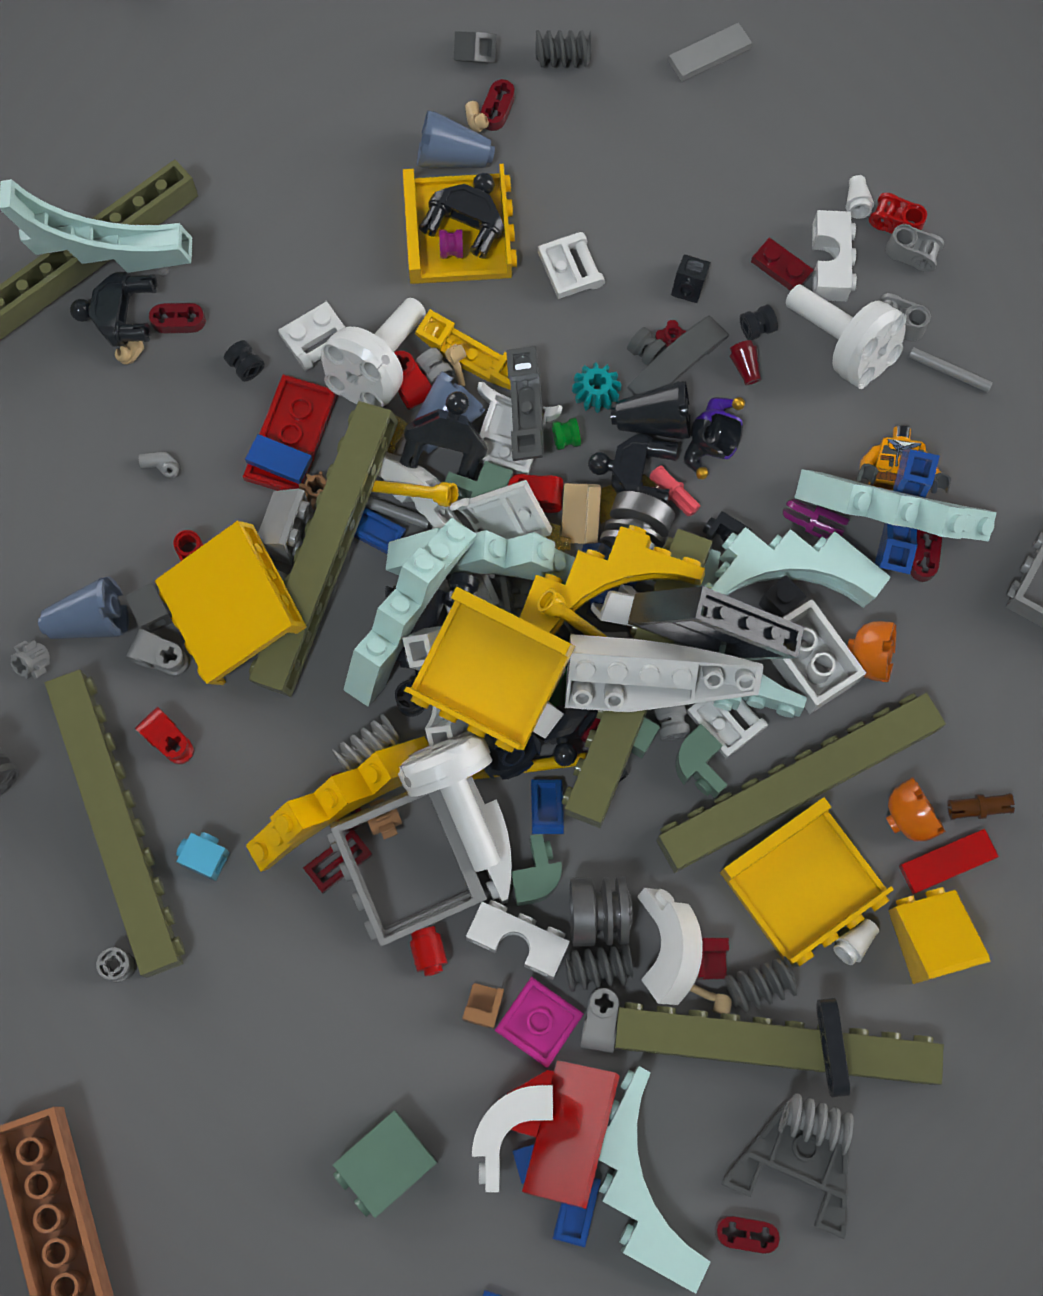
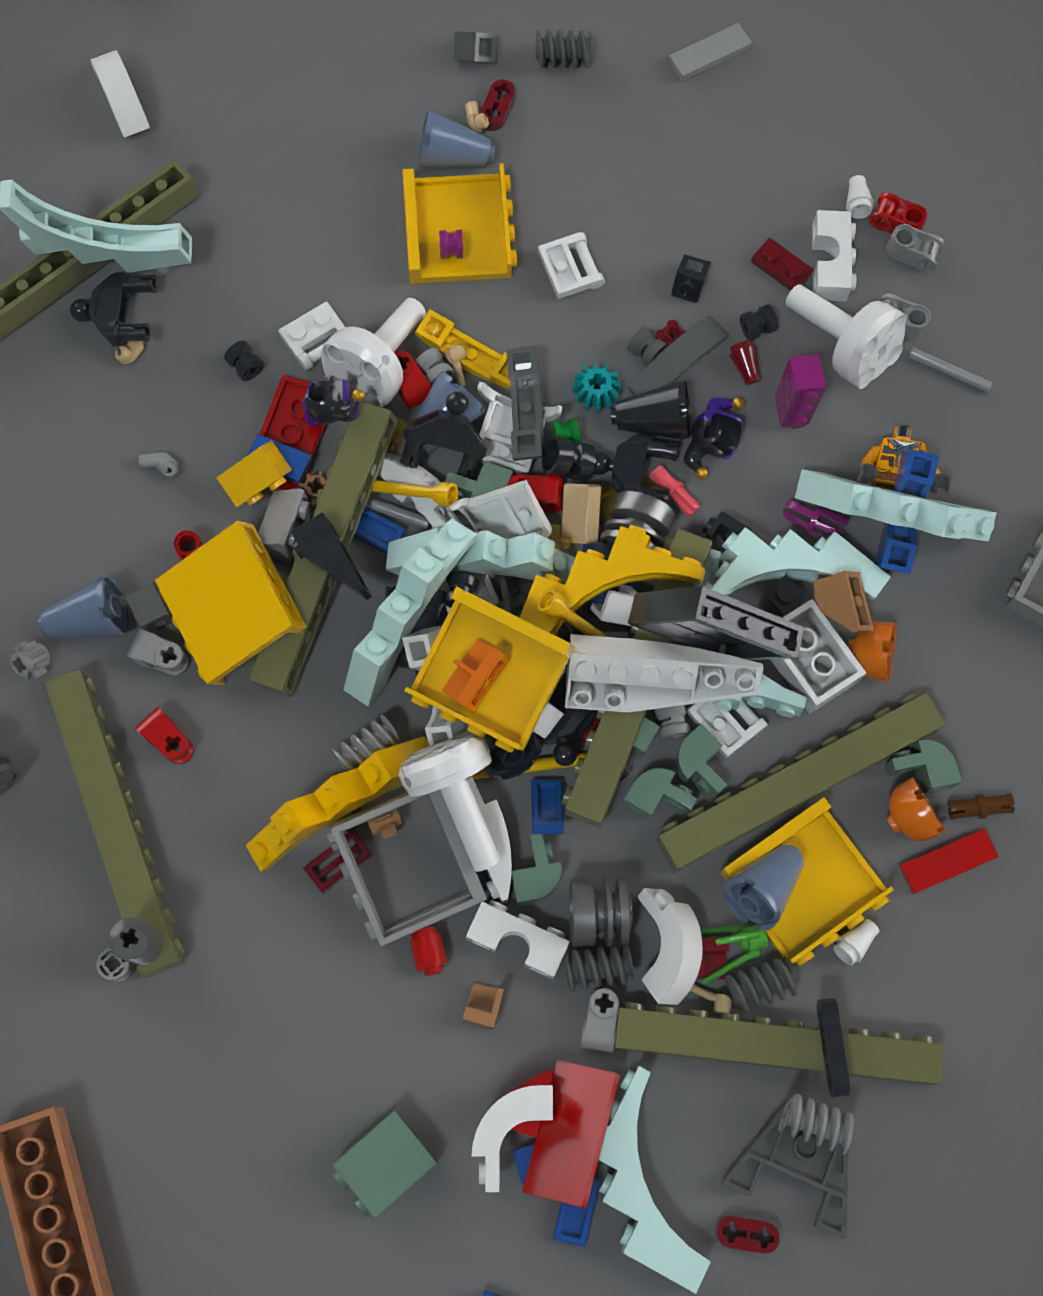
dark red beam [149,303,206,334] -> none
medium azure brick [176,832,230,881] -> none
black wheel [395,680,425,717] -> none
black connector [419,173,504,259] -> none
dark pink tile [494,977,584,1069] -> none
yellow slope [888,887,991,984] -> none
dark red beam [910,530,942,582] -> none
none -> white arch [90,50,150,138]
none -> dark grey piece [108,917,163,966]
none -> yellow brick [216,440,292,507]
none -> black slope [291,512,372,600]
none -> black piece [302,379,365,427]
none -> orange panel [442,639,510,713]
none -> black wheel [542,436,596,482]
none -> sand green brick [622,768,697,821]
none -> bright green plant [700,923,768,985]
none -> sand blue cone [723,844,804,930]
none -> magenta brick [775,354,826,429]
none -> medium nougat slope [813,571,874,633]
none -> sand green brick [885,740,962,794]

